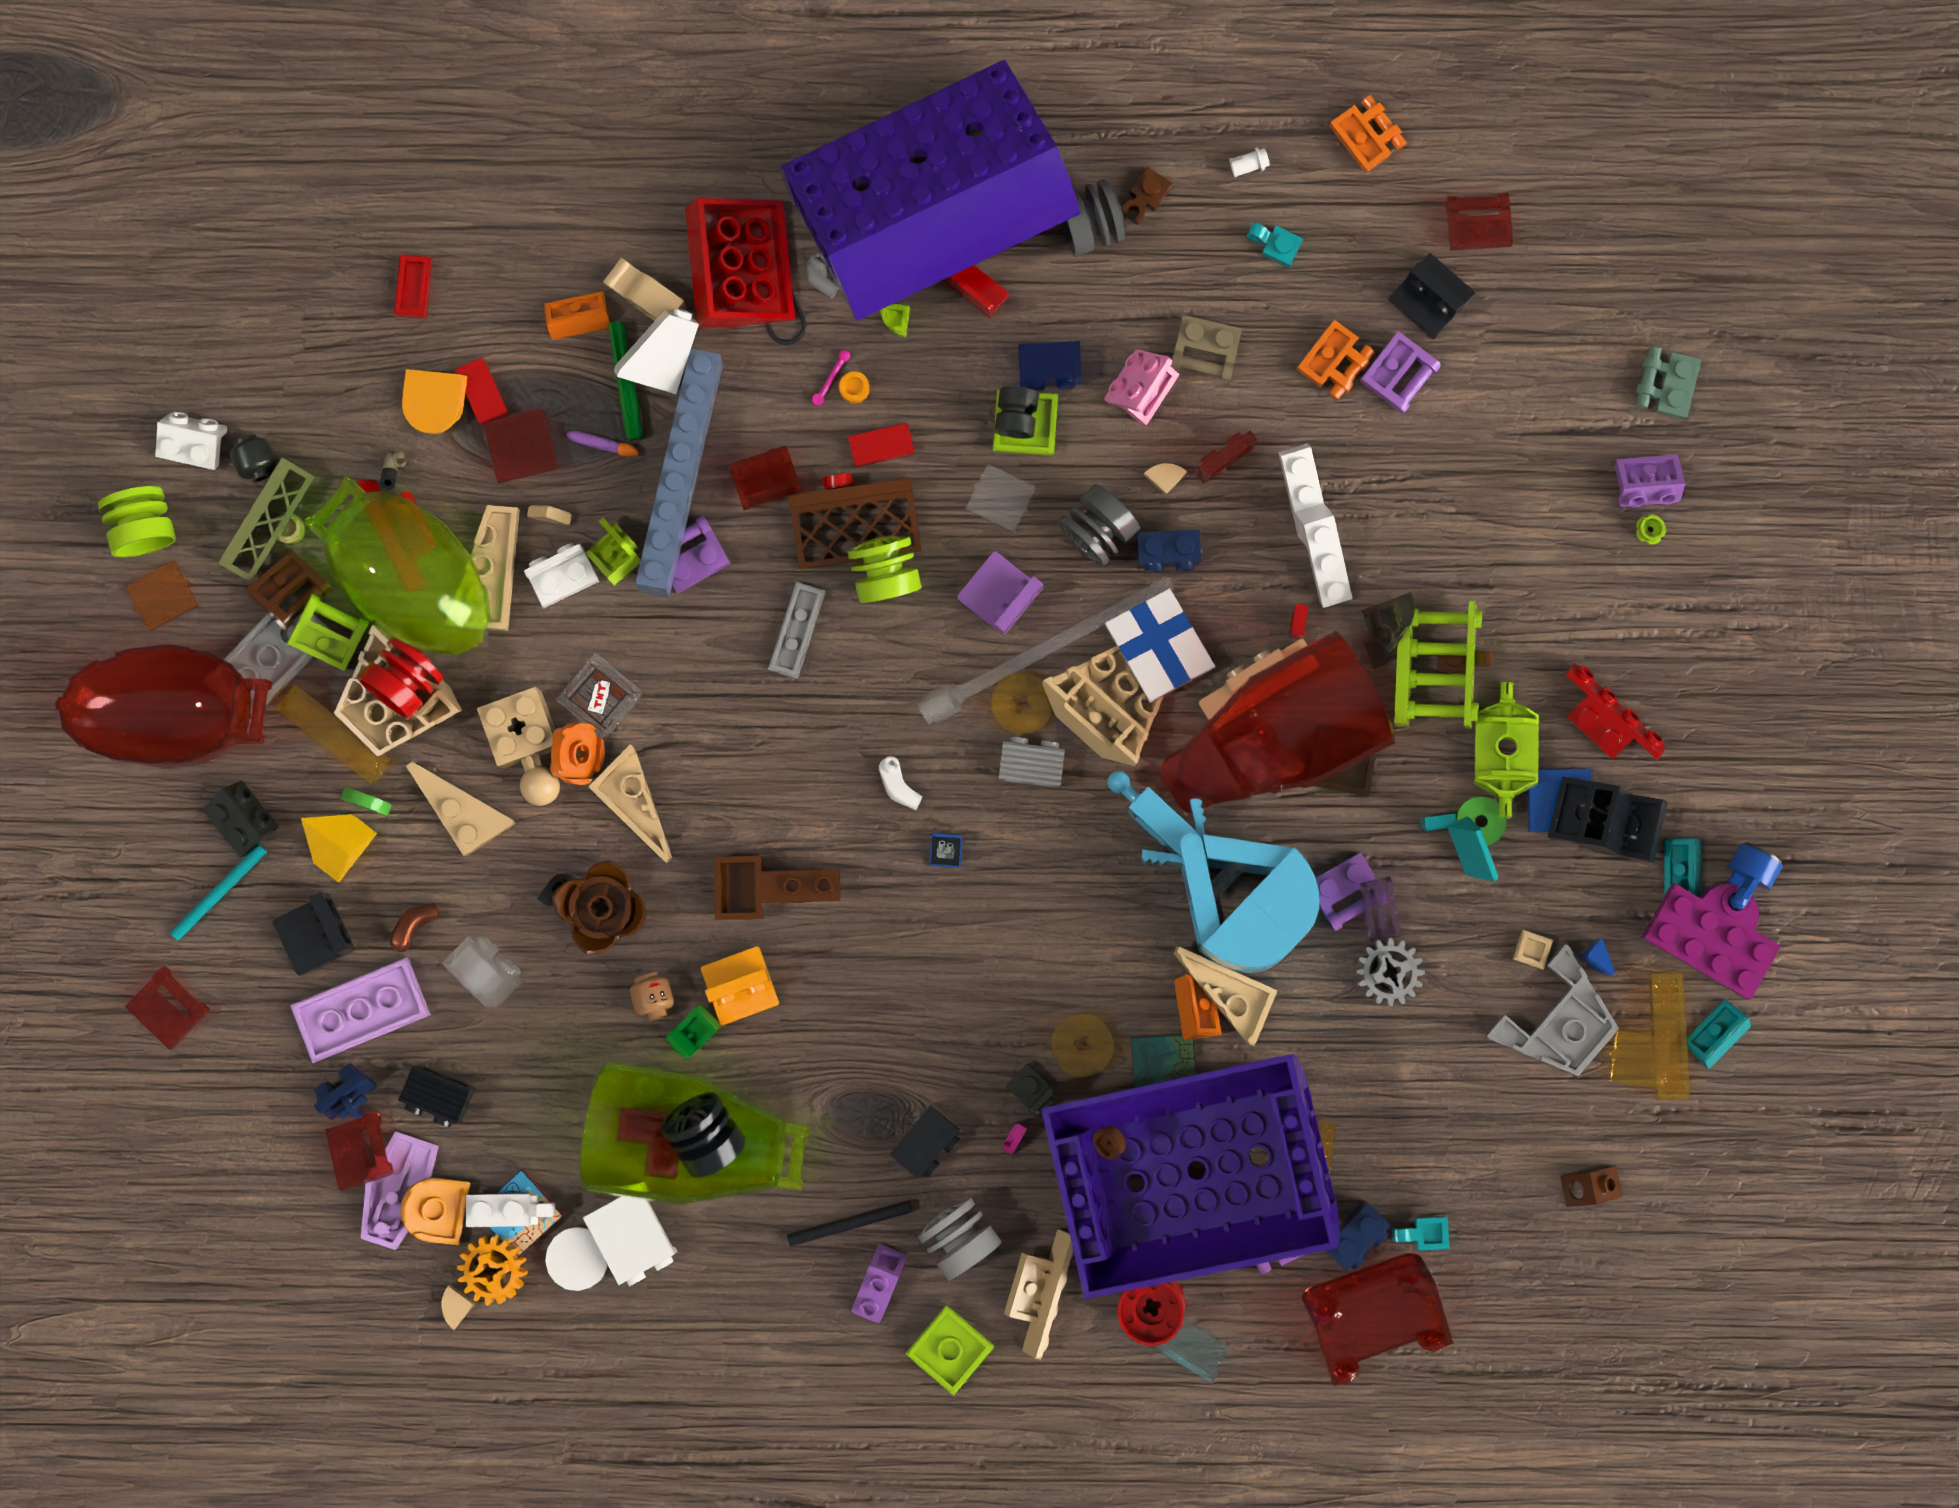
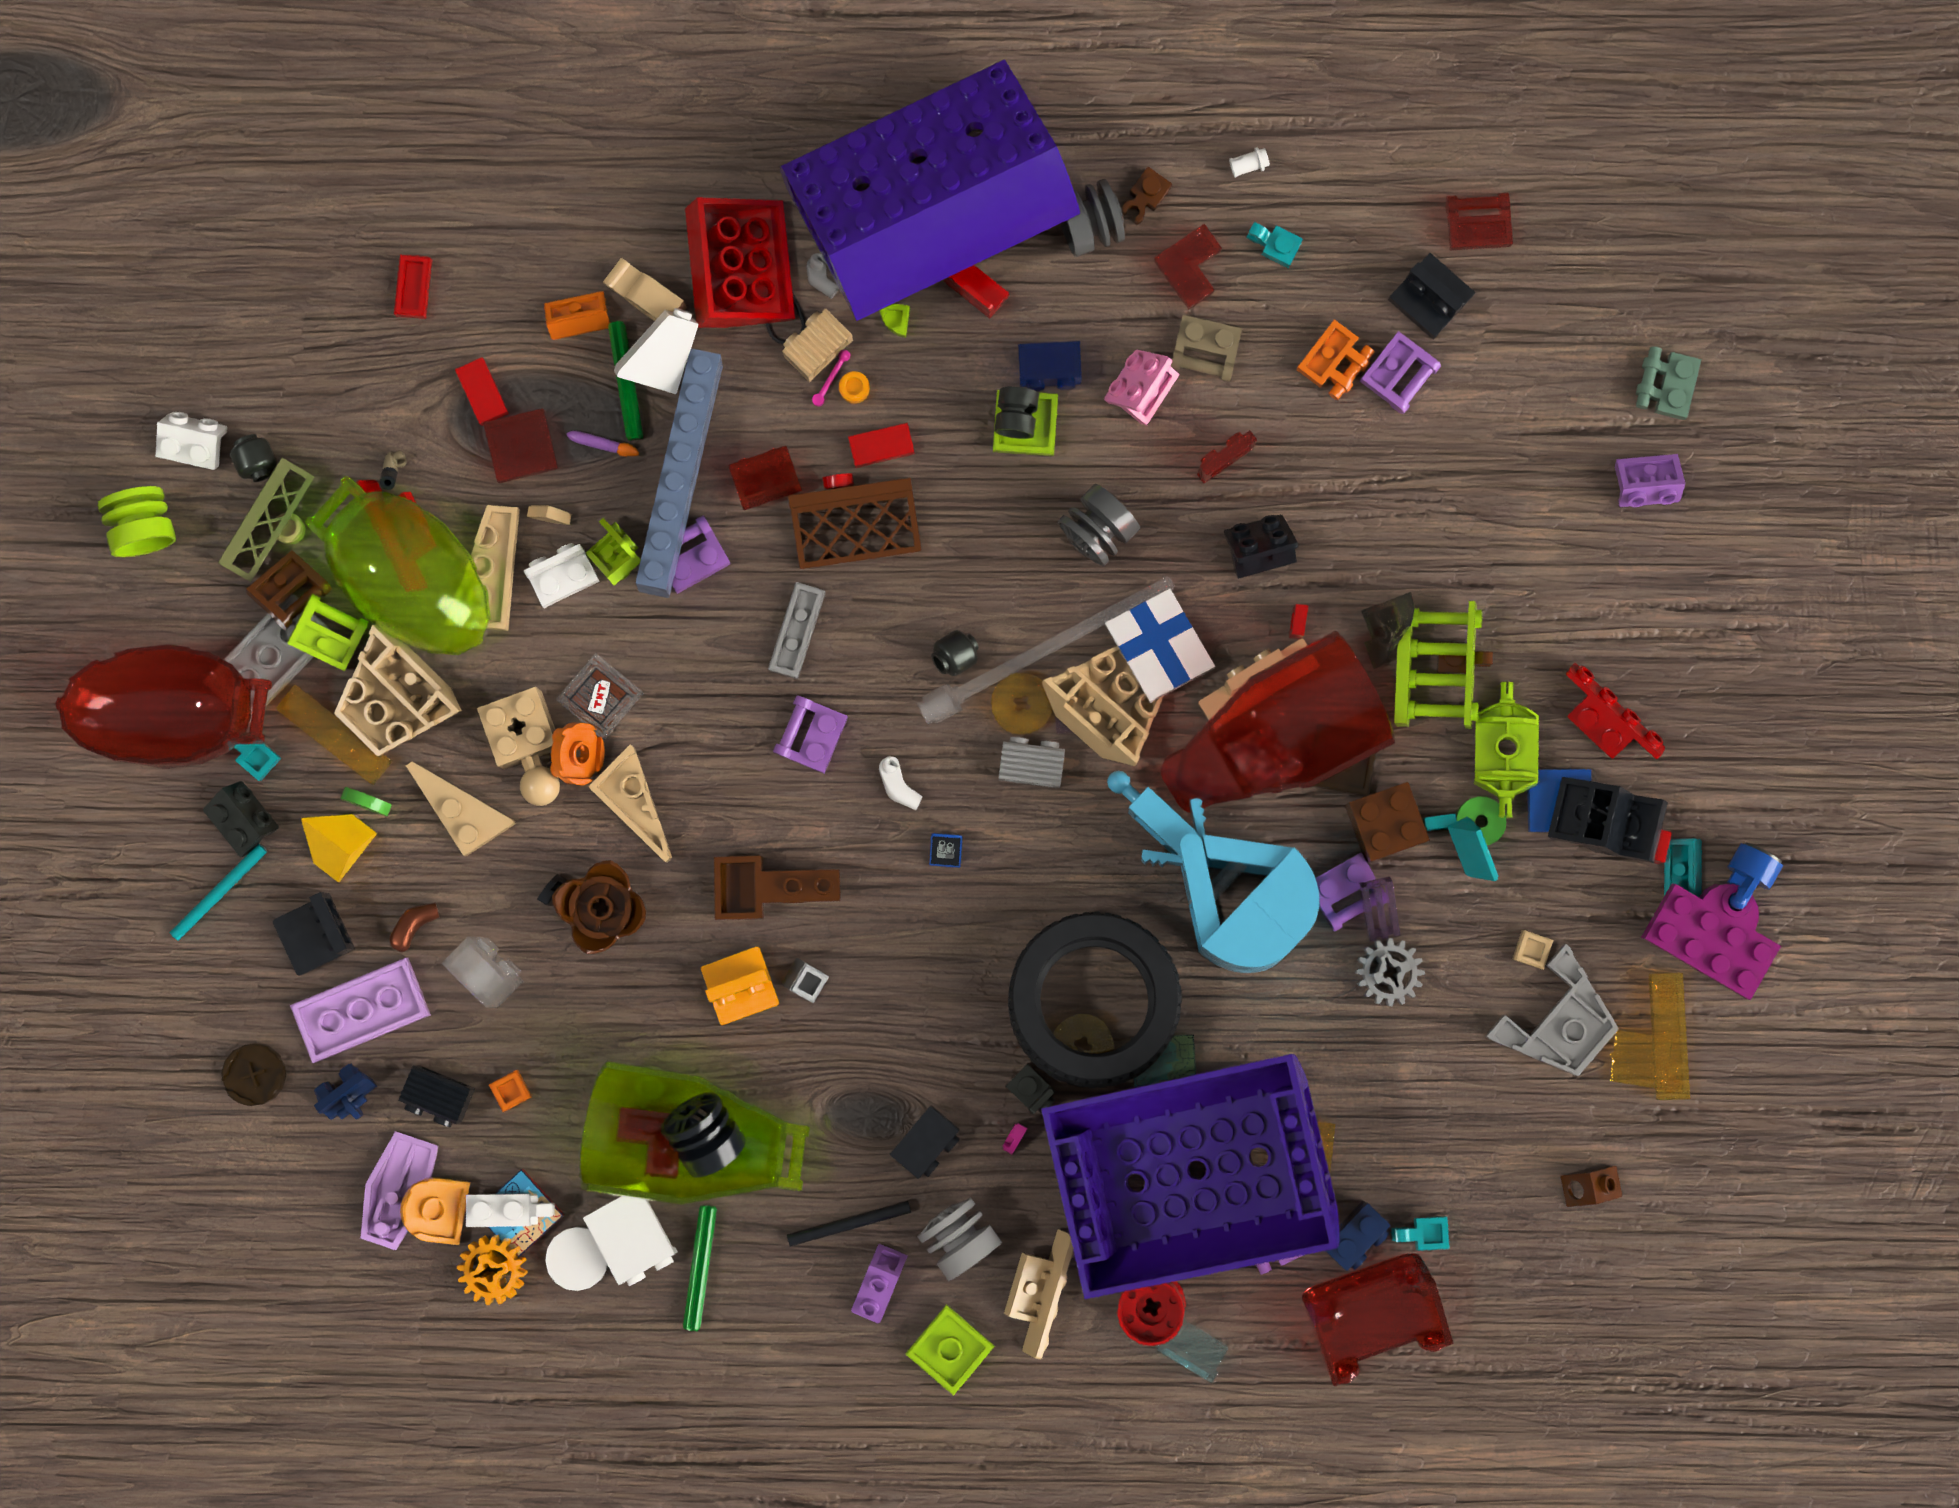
clear red plate [125,966,210,1050] -> none
clear orange piece [126,561,198,631] -> none
clear red plate [325,1112,394,1191] -> none
red wheel [357,637,443,720] -> none
light orange tile [402,369,467,434] -> none
tan tile [442,1285,475,1330] -> none
medium nougat head [629,972,674,1021] -> none
green bracket [666,1004,721,1059] -> none
lime wheel [847,535,922,603] -> none
medium lavender bracket [957,551,1043,636] -> none
clear piece [965,464,1036,533] -> none
reddish brown tile [1093,1125,1126,1160] -> none
dark blue brick [1136,530,1201,573] -> none
tan tile [1144,463,1187,495] -> none
tan wing [1173,947,1278,1046] -> none
orange slope [1174,974,1222,1040] -> none
white bracket [1278,443,1353,608] -> none
orange plate [1329,95,1407,174] -> none
blue slope [1581,938,1615,976] -> none
lime plate [1636,514,1666,545] -> none
teal slope [1682,999,1751,1069] -> none
none -> dark brown tile [221,1043,286,1106]
none -> teal plate [225,730,281,781]
none -> orange tile [489,1070,532,1112]
none -> green axle [683,1205,717,1331]
none -> medium lavender plate [773,695,848,774]
none -> tan brick [782,309,853,382]
none -> dark grey slope [782,958,829,1003]
none -> pearl dark grey head [931,630,979,676]
none -> black tyre [1008,912,1182,1088]
none -> clear red plate [1154,224,1222,310]
none -> black bracket [1224,515,1298,579]
none -> reddish brown brick [1344,782,1430,863]
none -> red tile [1654,829,1672,864]

